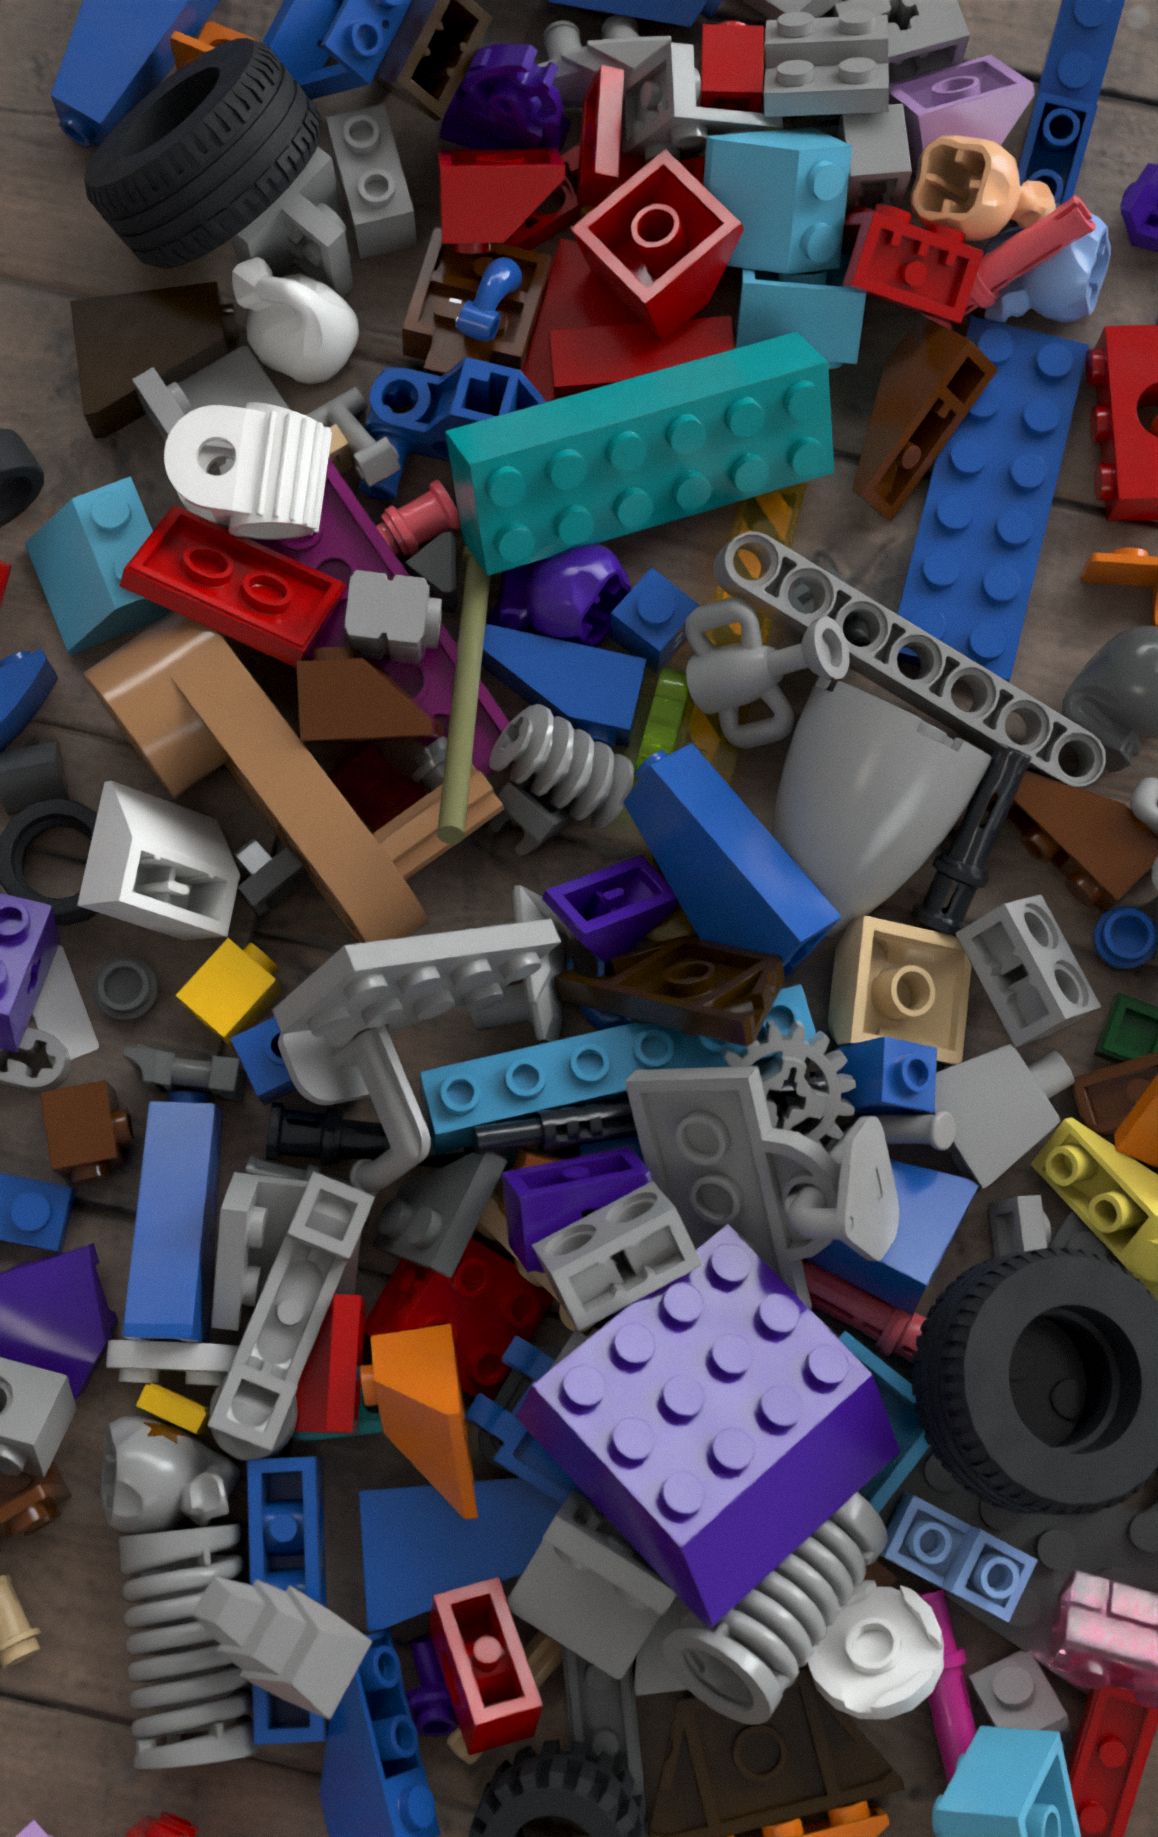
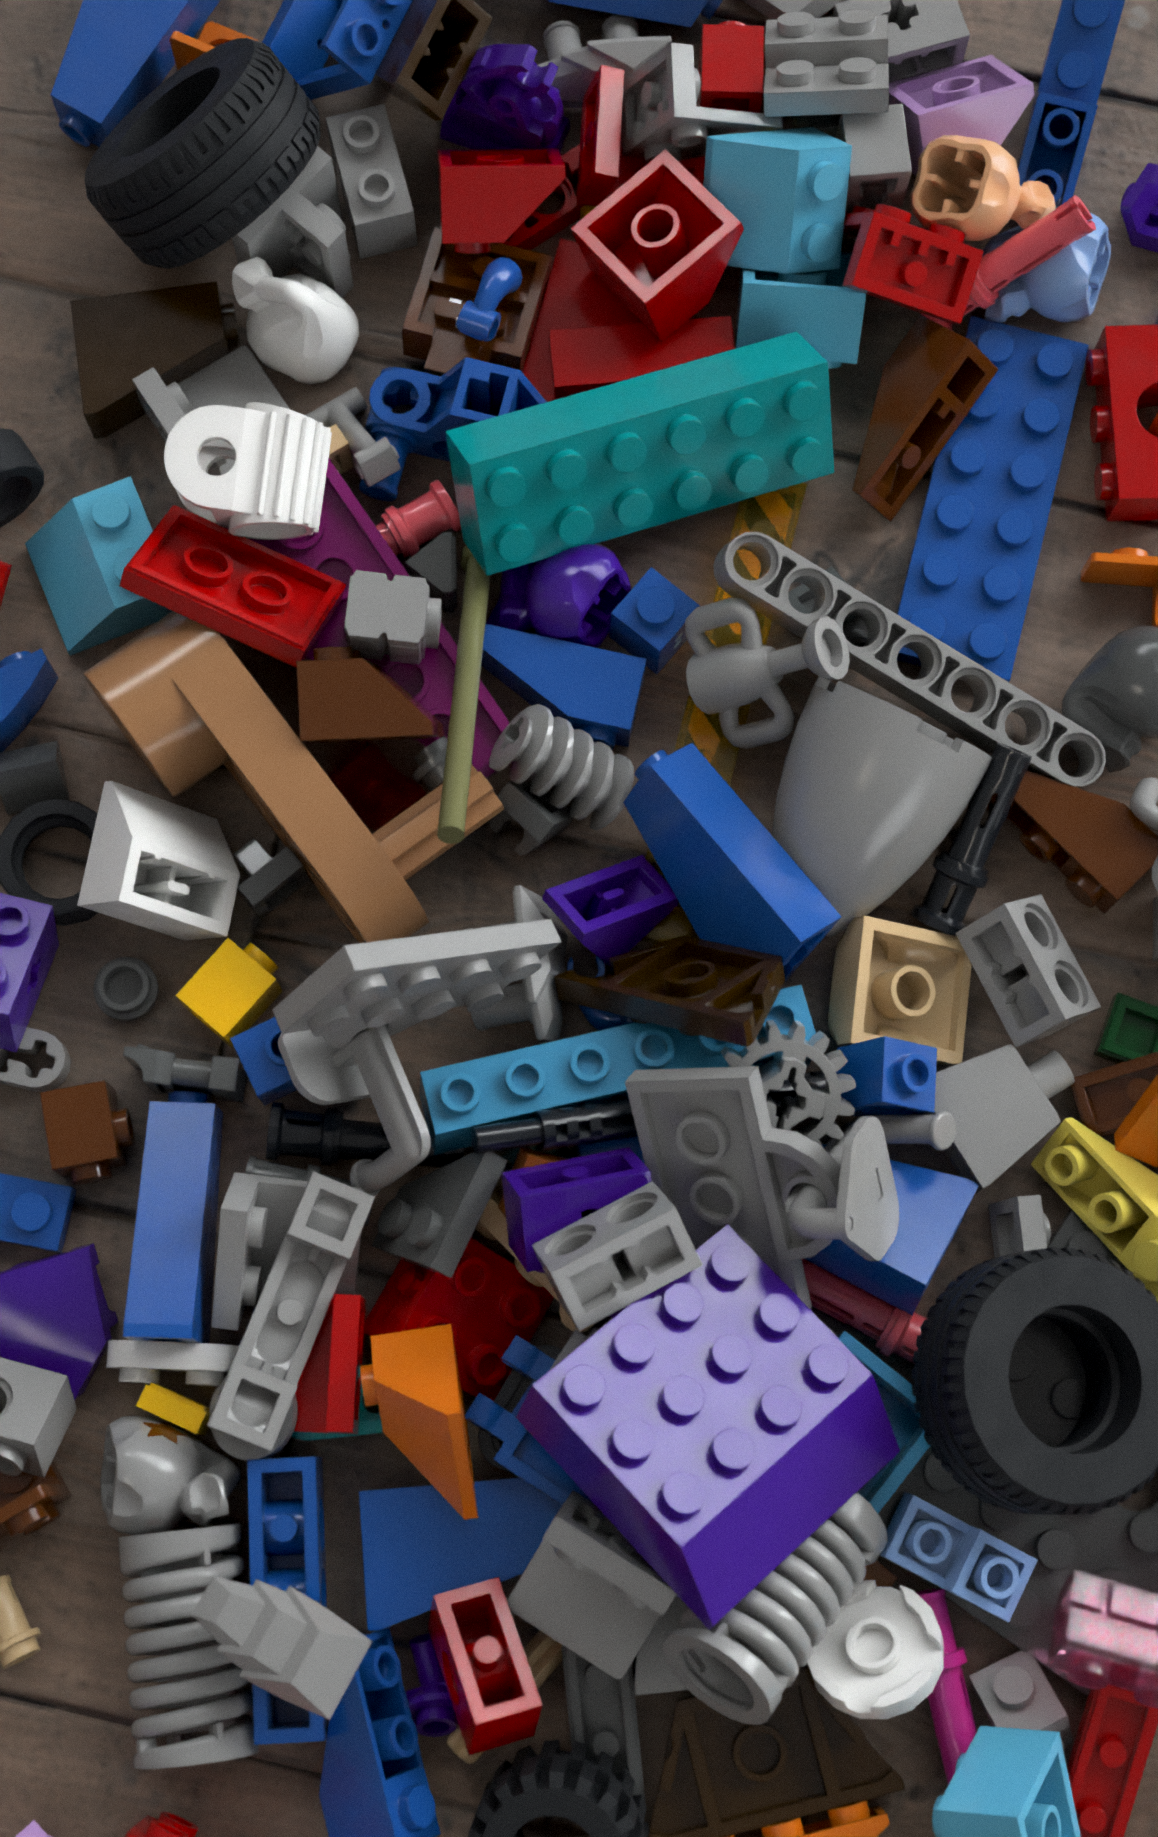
white sticker [33,945,99,1066] -> none
clear neon green beam [634,666,689,780] -> none
blue plate [1092,906,1158,970] -> none

